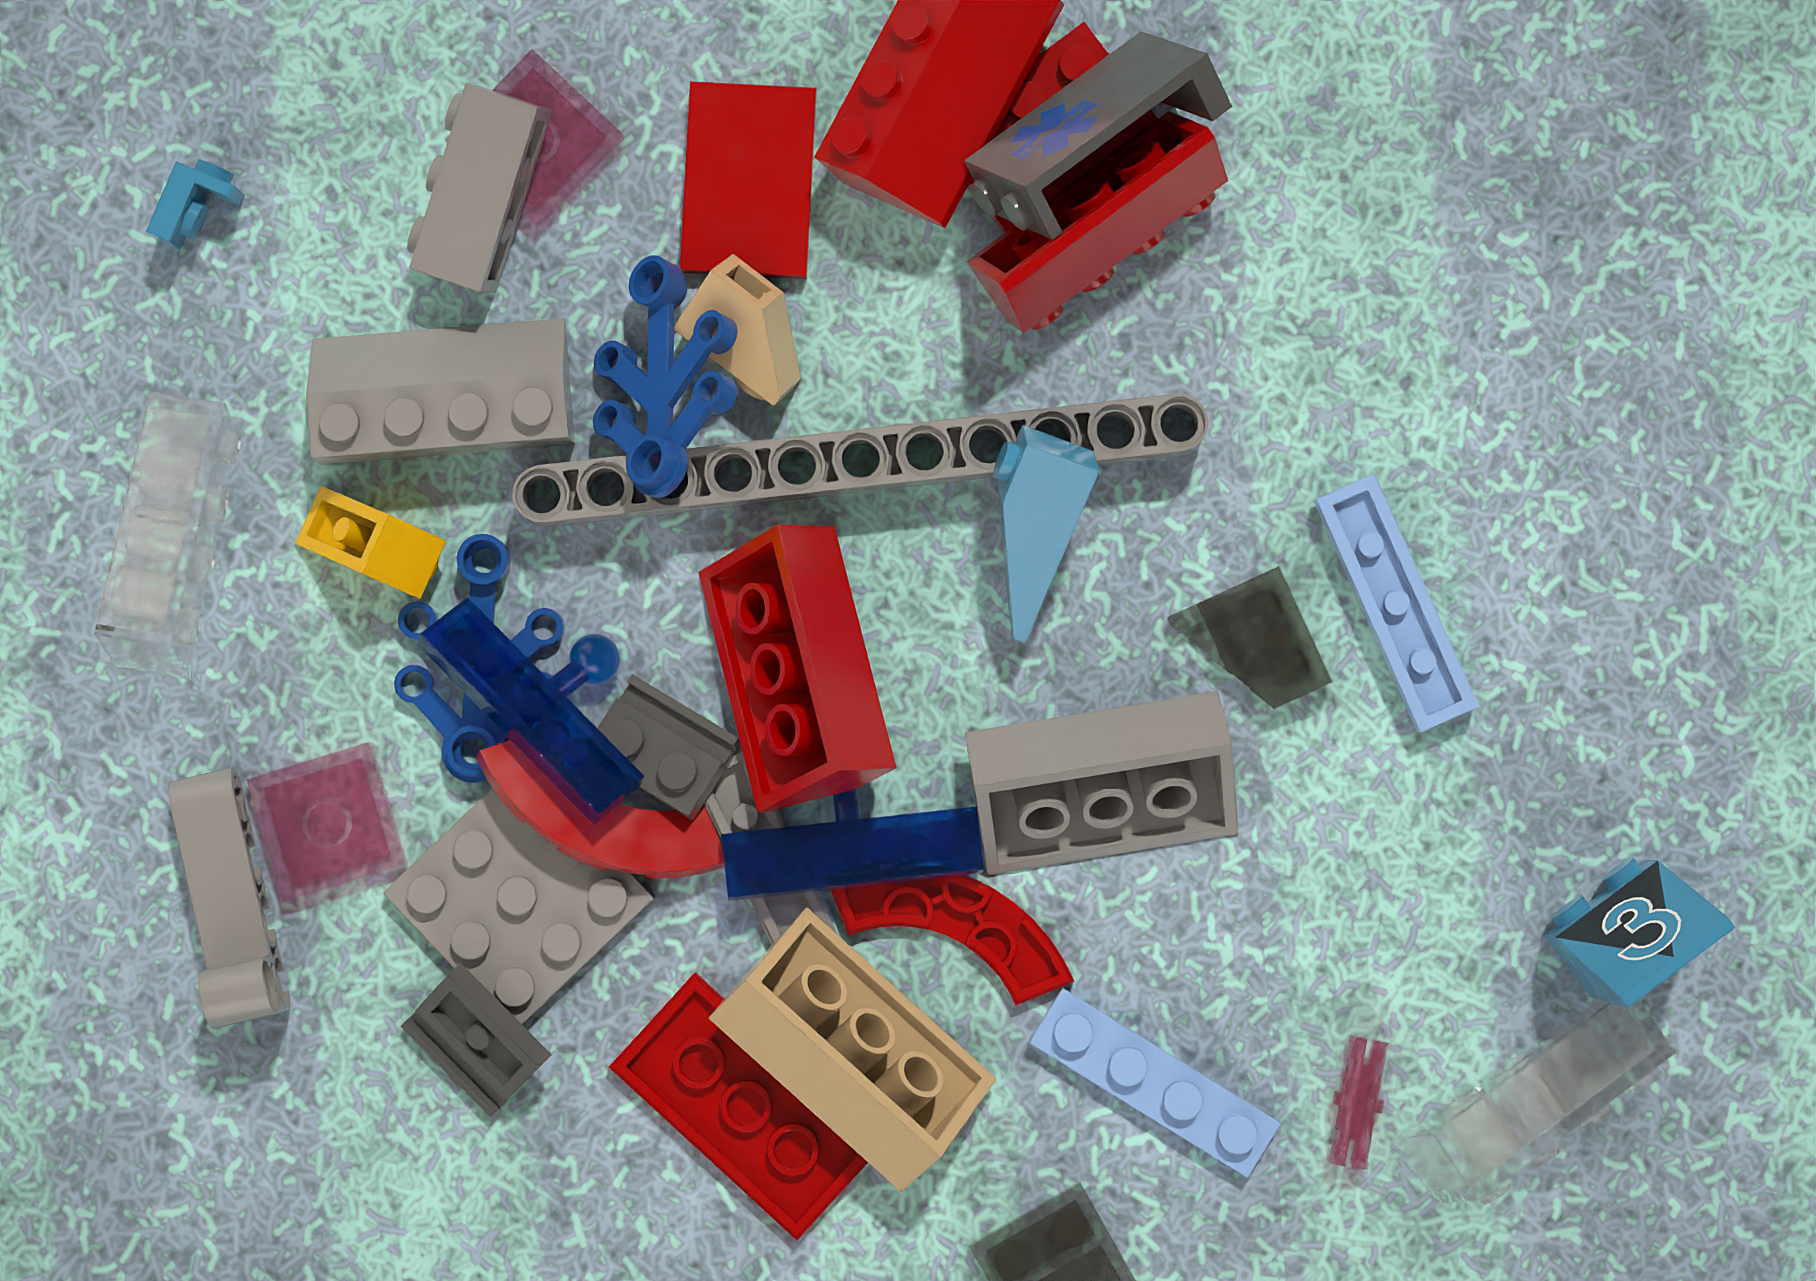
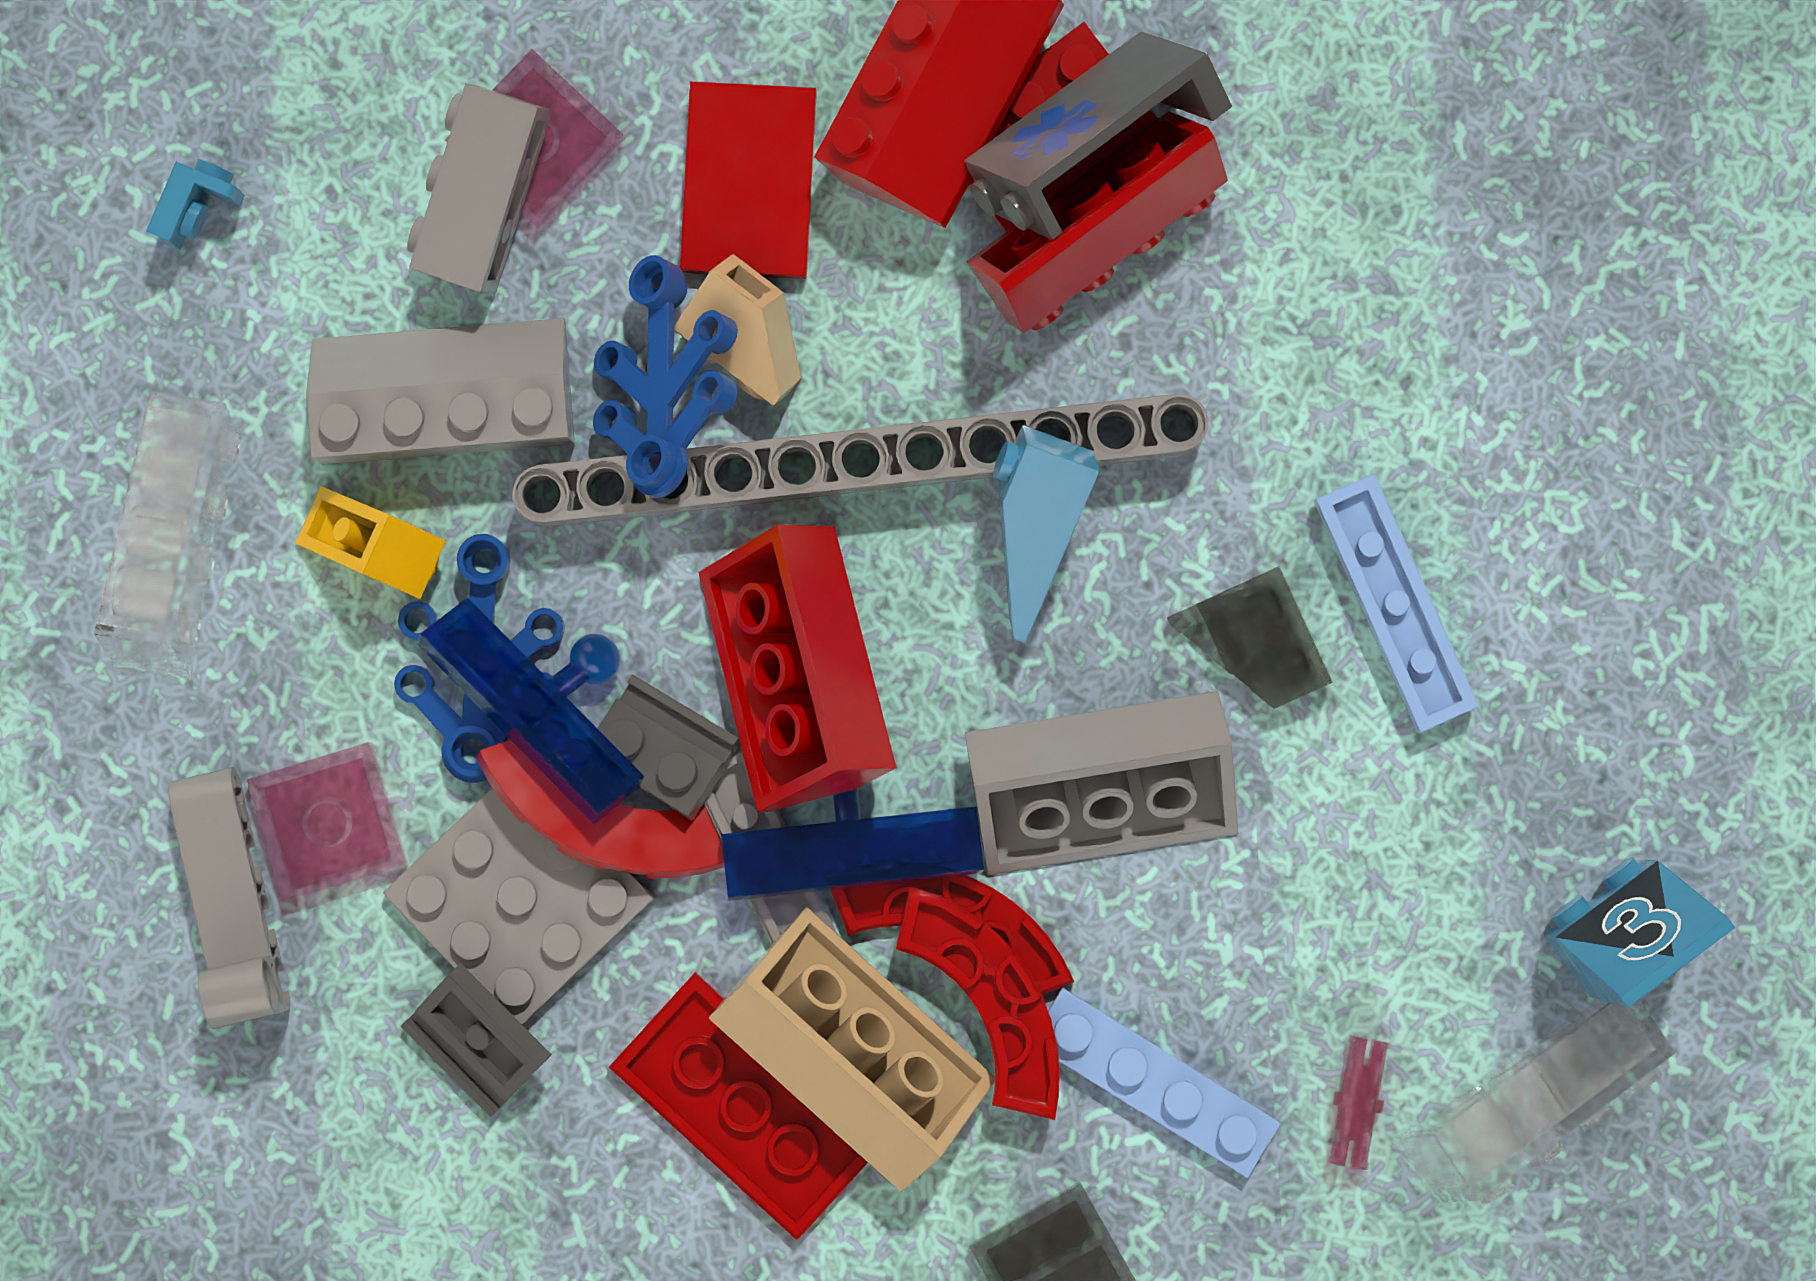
none -> red tile [896,887,1060,1120]

